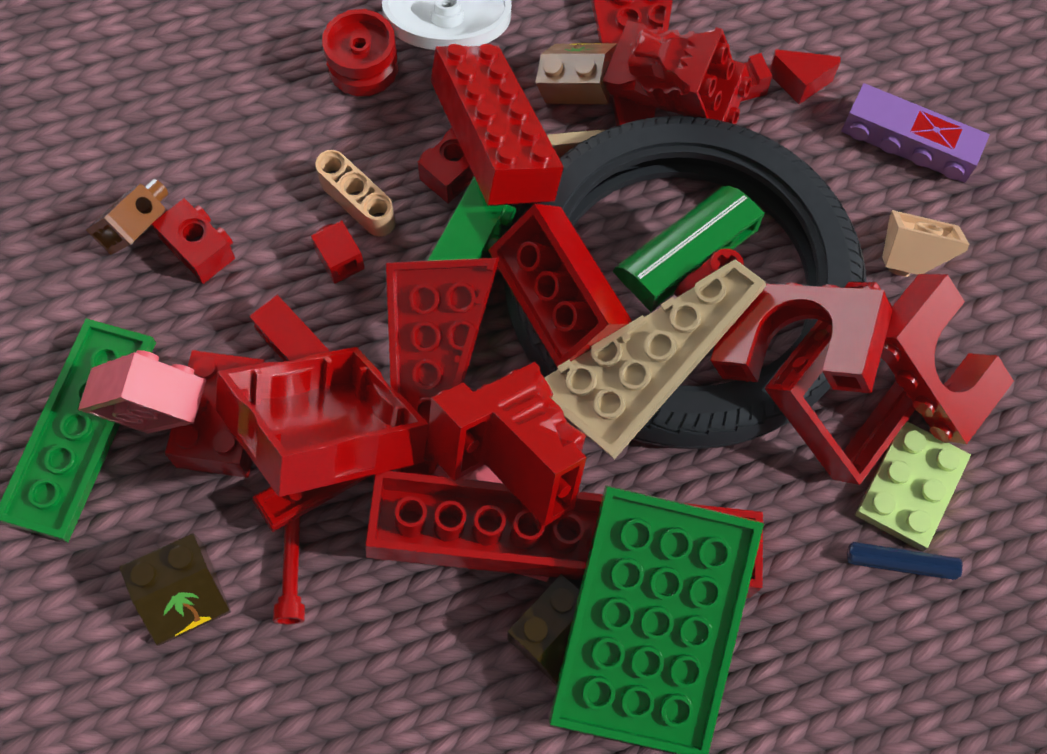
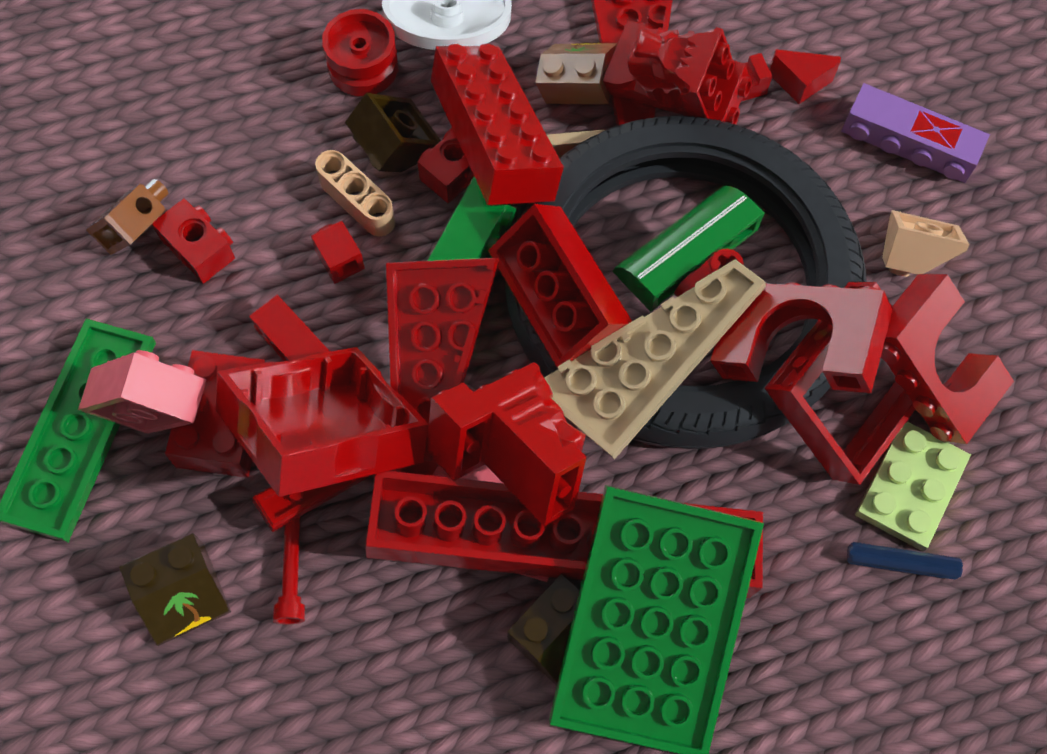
none -> dark brown slope [345,93,441,172]

